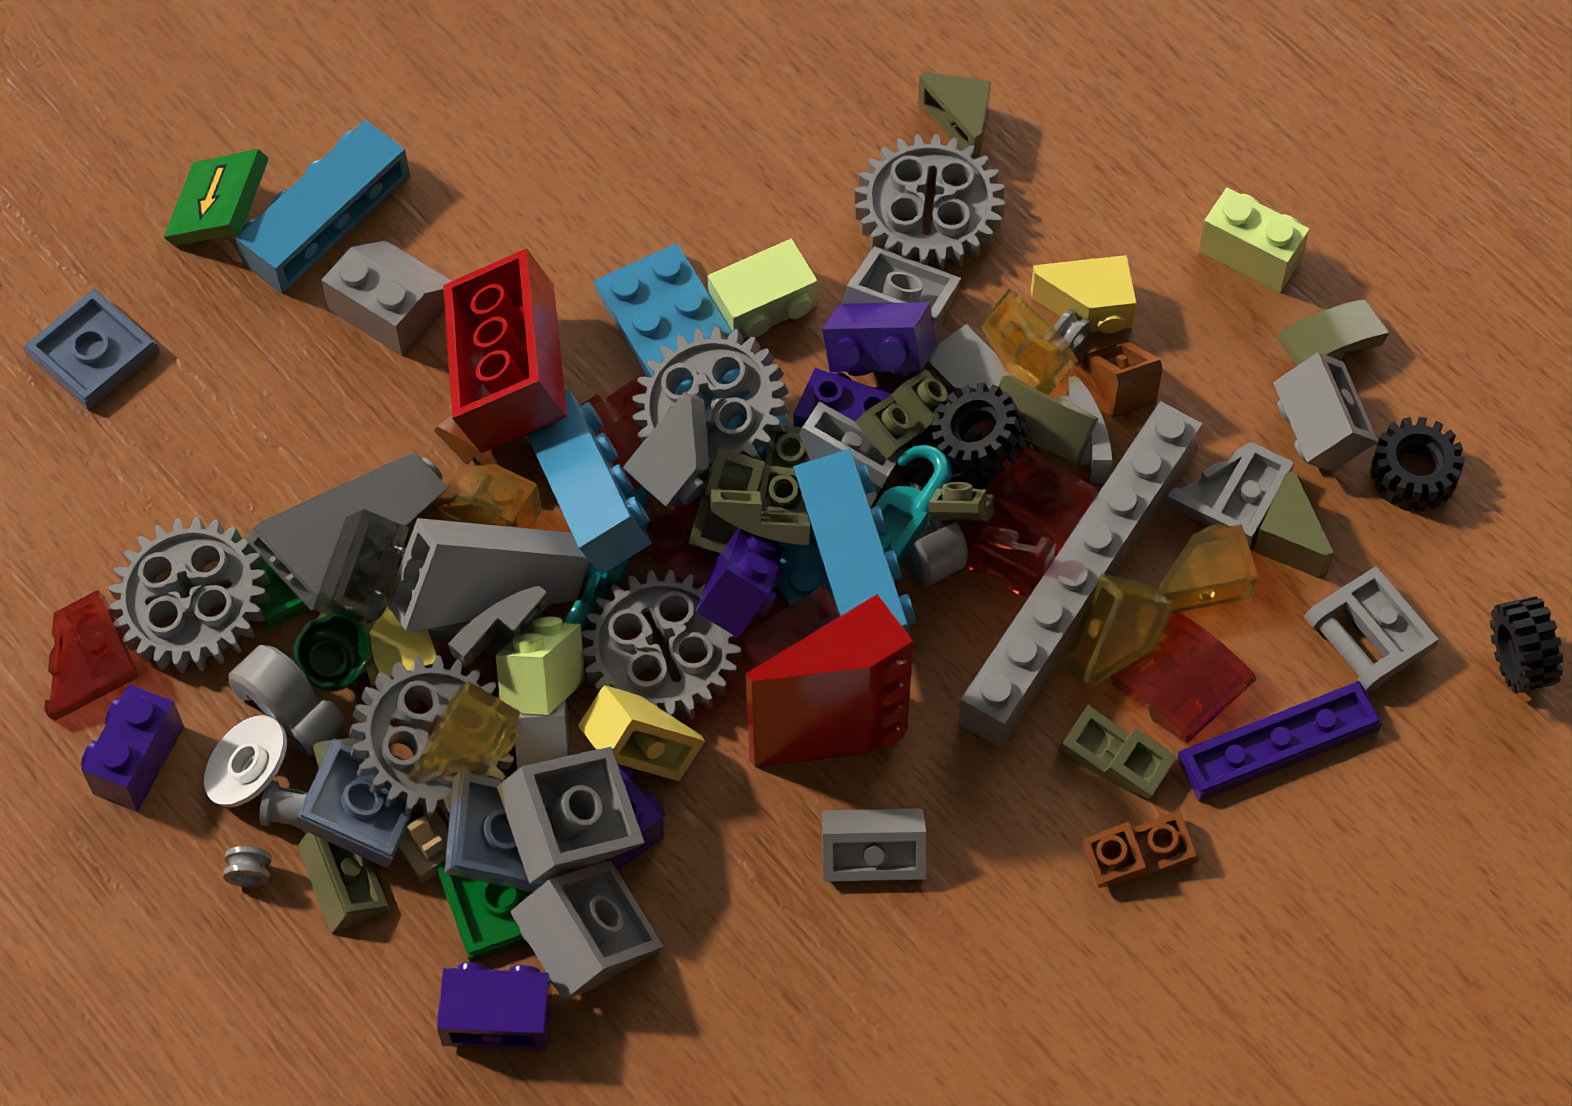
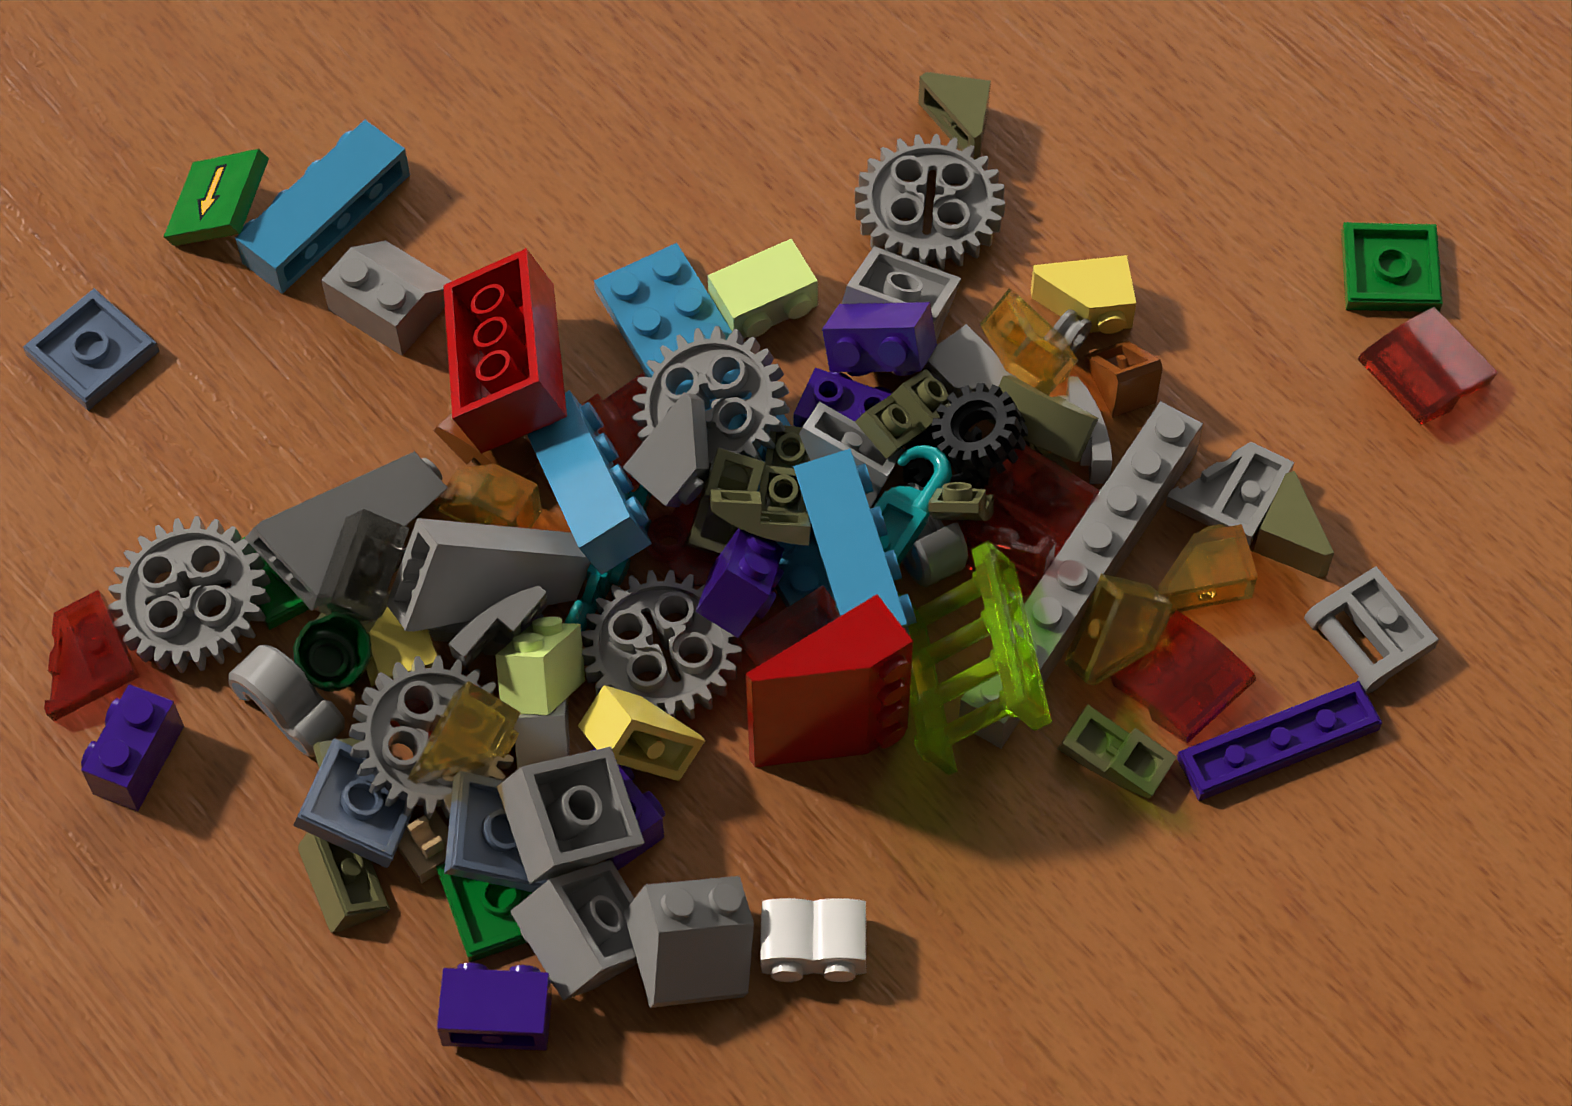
white dish [204,715,287,807] -> none
light grey bush [223,846,272,887] -> none
light grey bush [259,780,308,833] -> none
light grey panel [822,808,926,882] -> none
dark orange slope [1081,810,1200,888] -> none
yellowish green brick [1198,187,1310,293] -> none
light grey brick [1273,352,1378,472] -> none
olive slope [1277,299,1390,366] -> none
black tyre [1371,417,1464,512] -> none
black tyre [1490,596,1563,693] -> none
none -> light grey slope [624,876,754,1008]
none -> white brick [760,898,866,982]
none -> clear neon green fence [897,541,1052,775]
none -> green tile [1341,222,1443,312]
none -> clear red slope [1358,307,1498,425]

